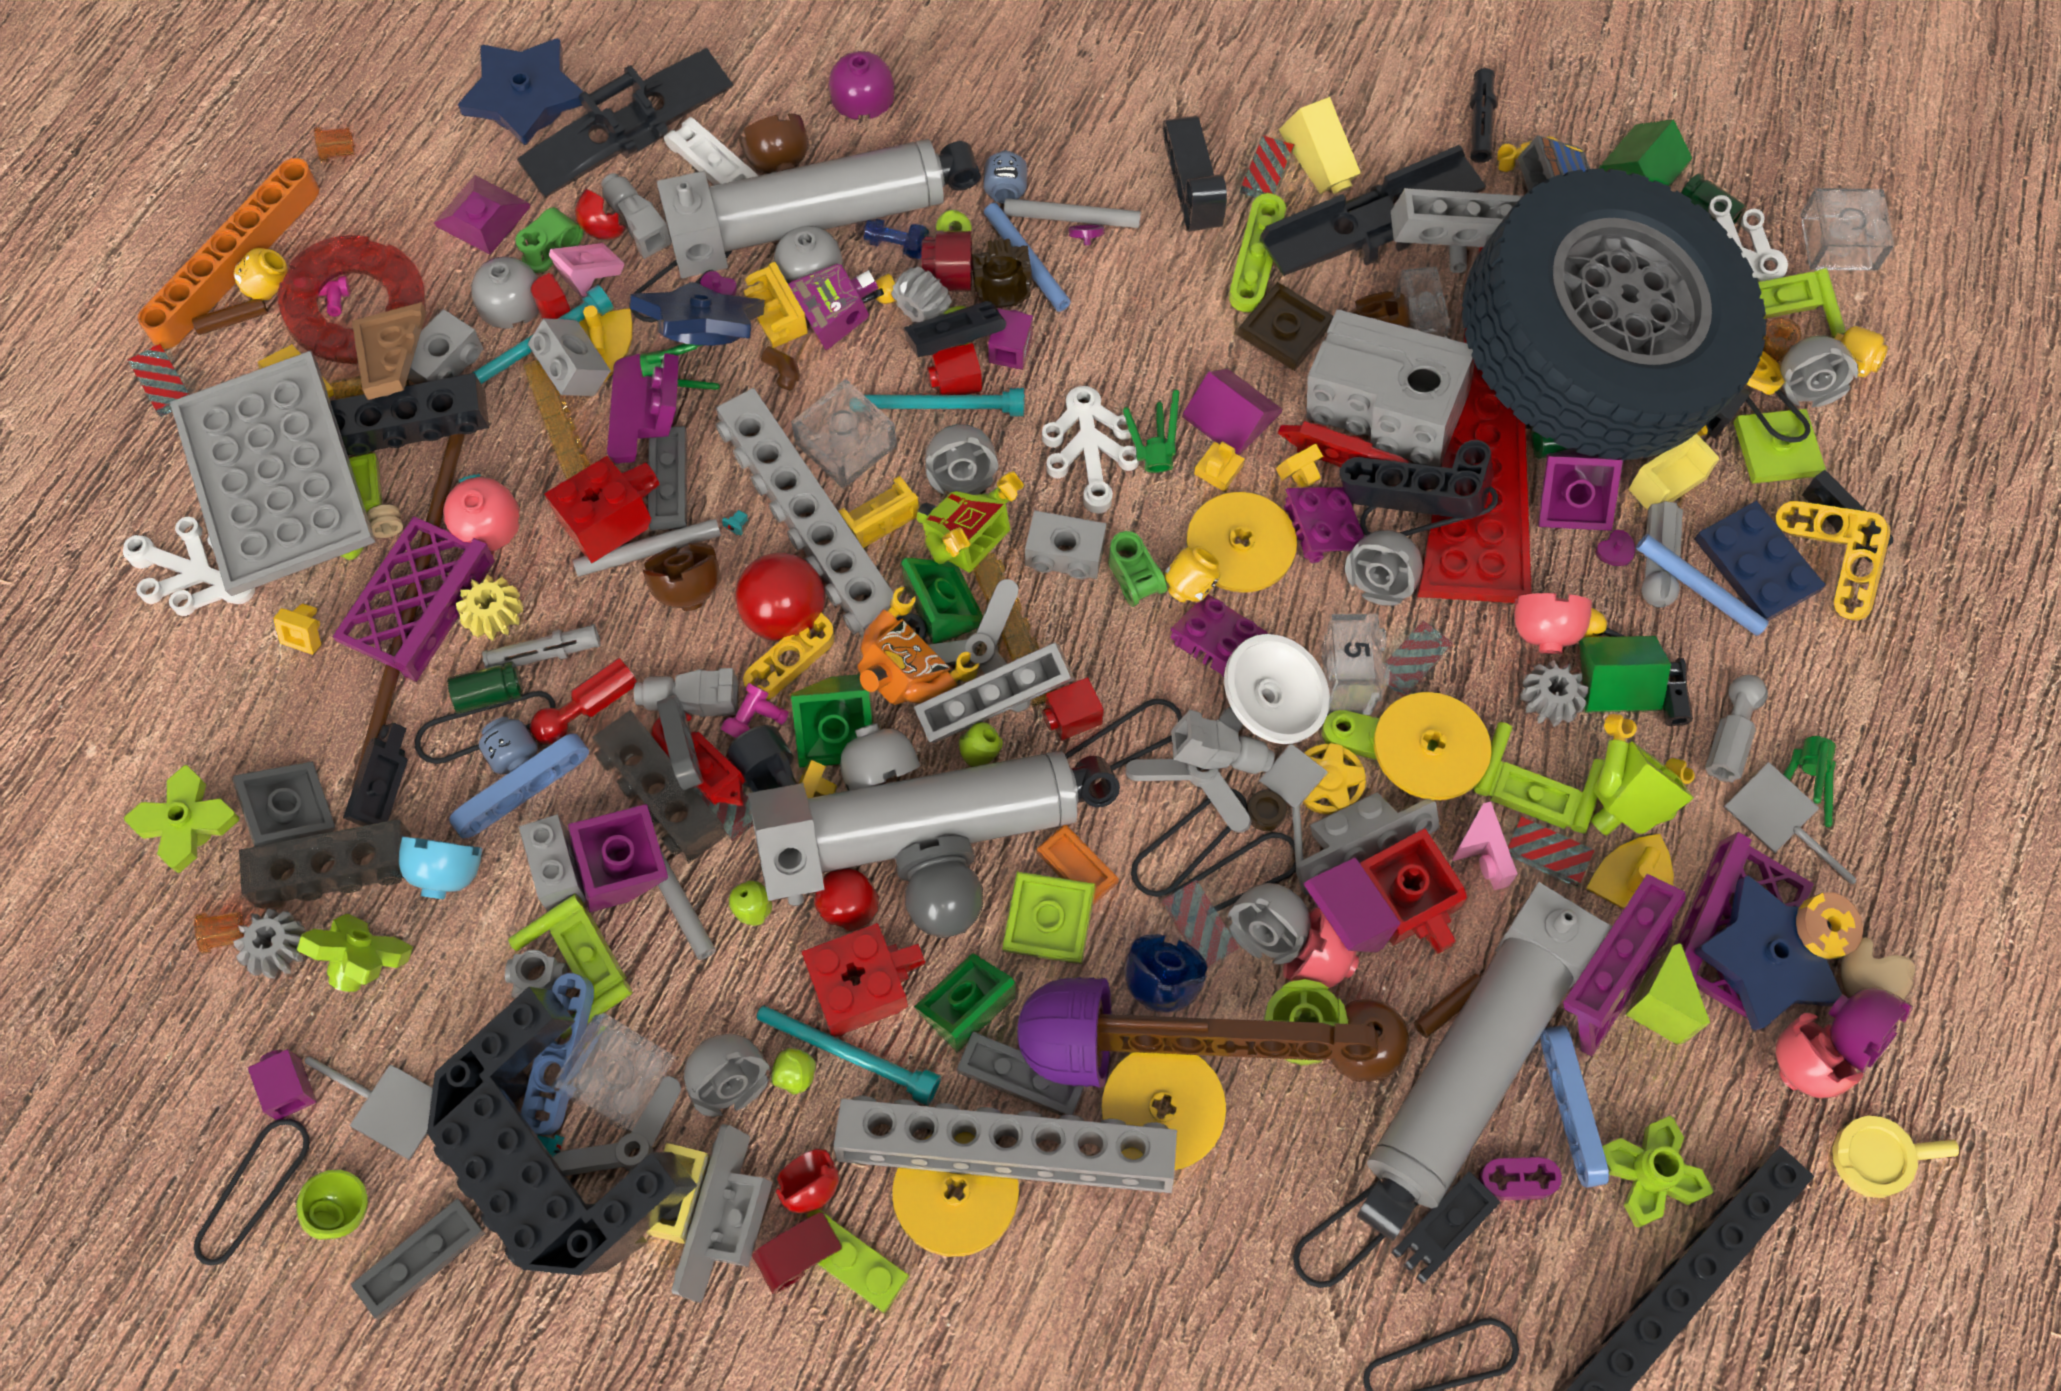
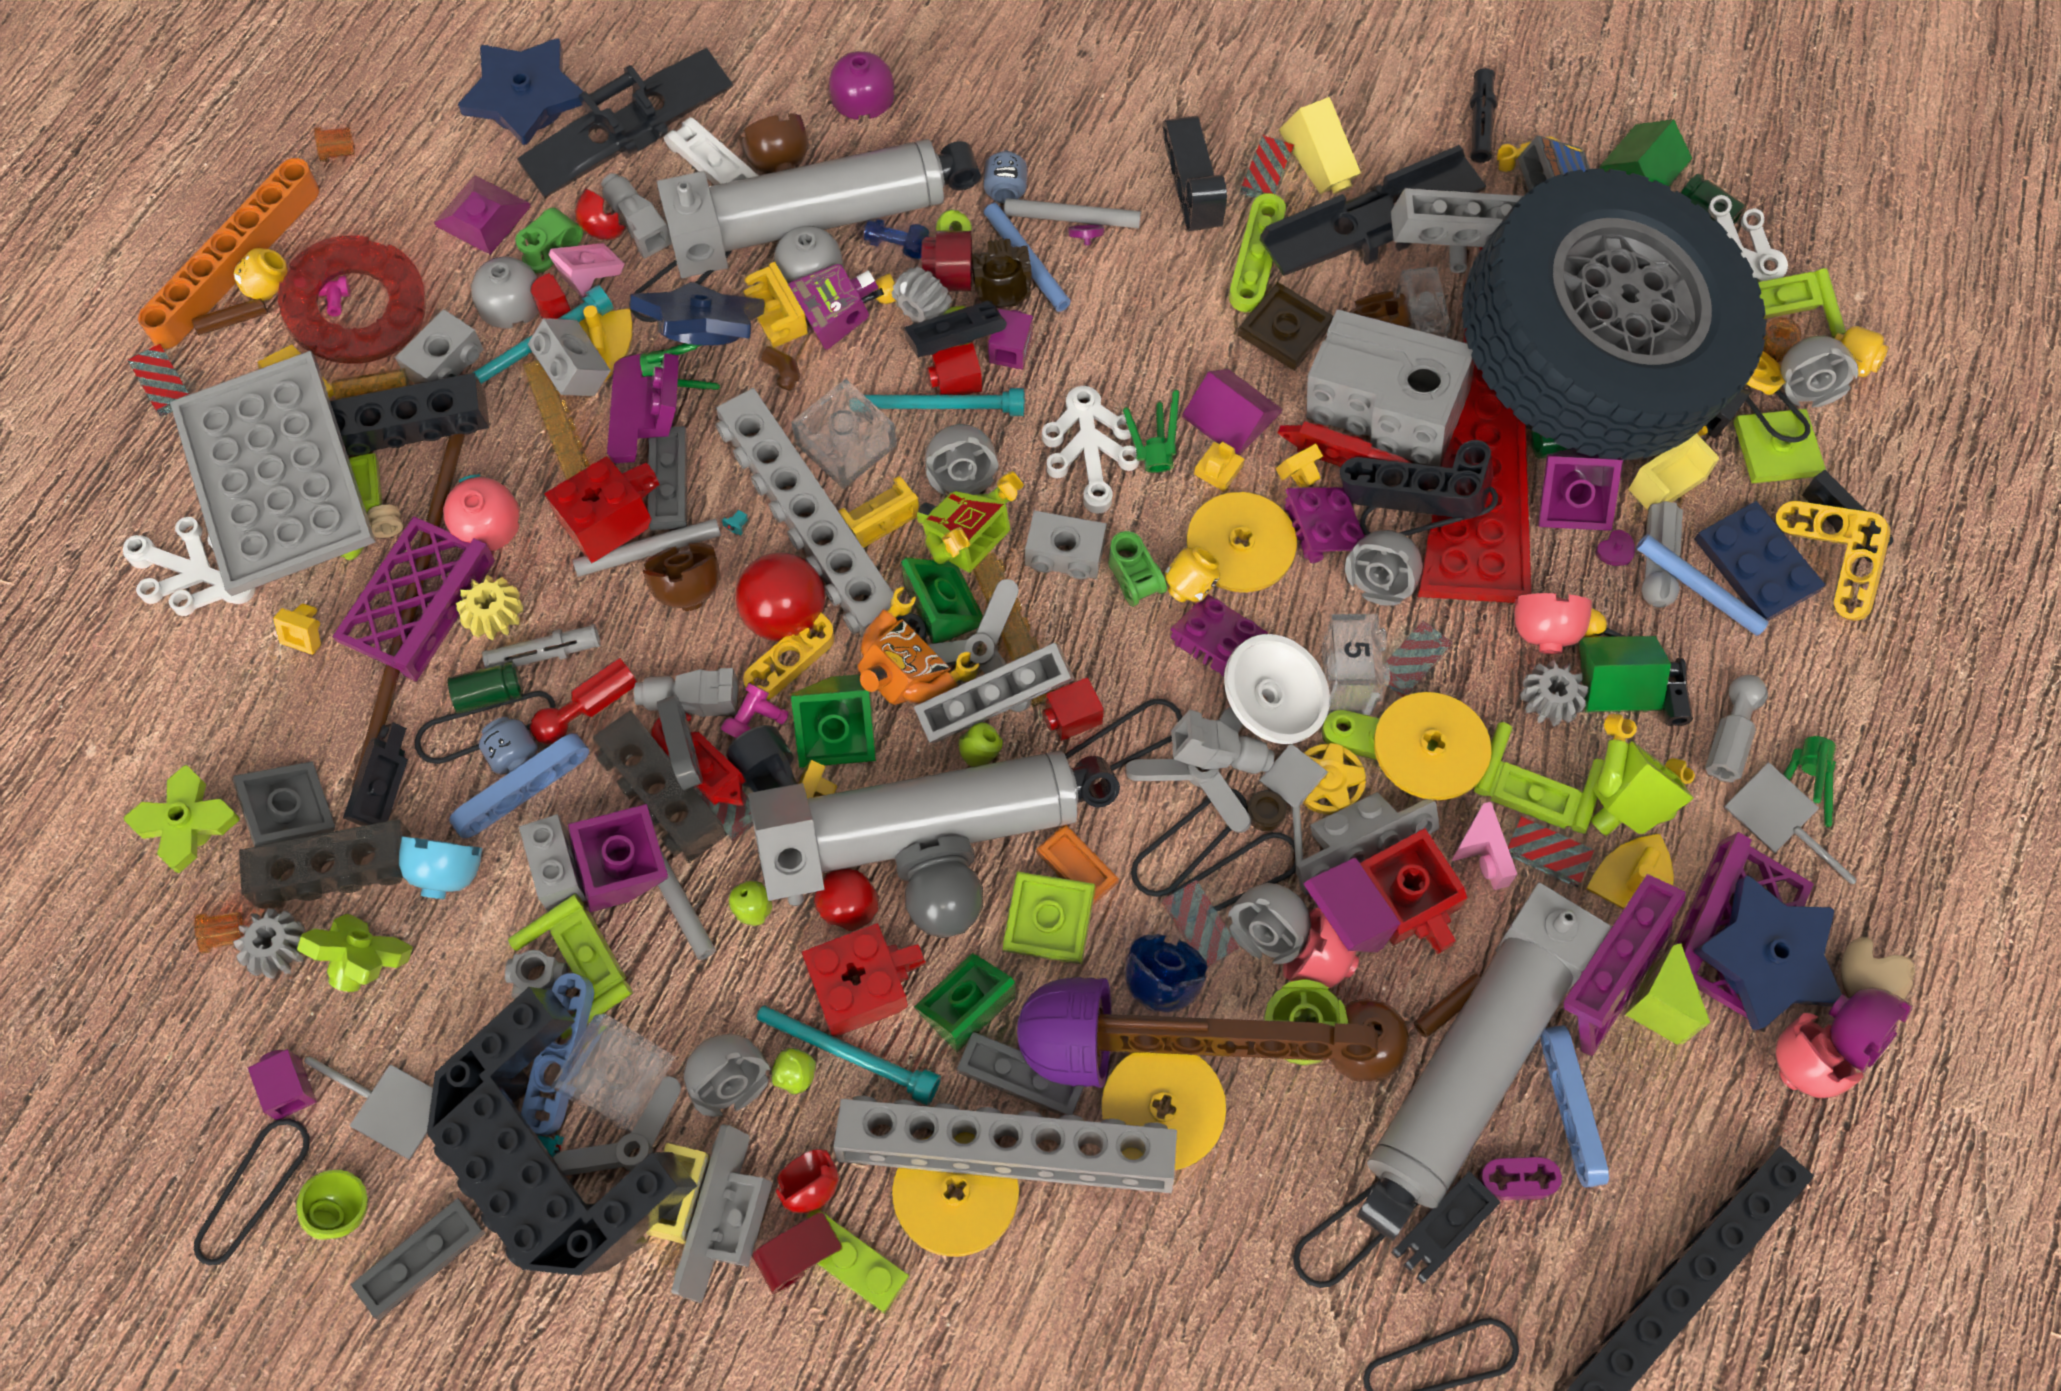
medium nougat wing [352,302,426,400] -> none
magenta piece [700,271,737,296] -> none
light grey cylinder [840,723,920,791] -> none
lime plant [1602,1116,1713,1228] -> none
piece [1796,892,1863,959] -> none
clear brick [1800,188,1895,271] -> none
light yellow piece [1832,1116,1959,1198] -> none

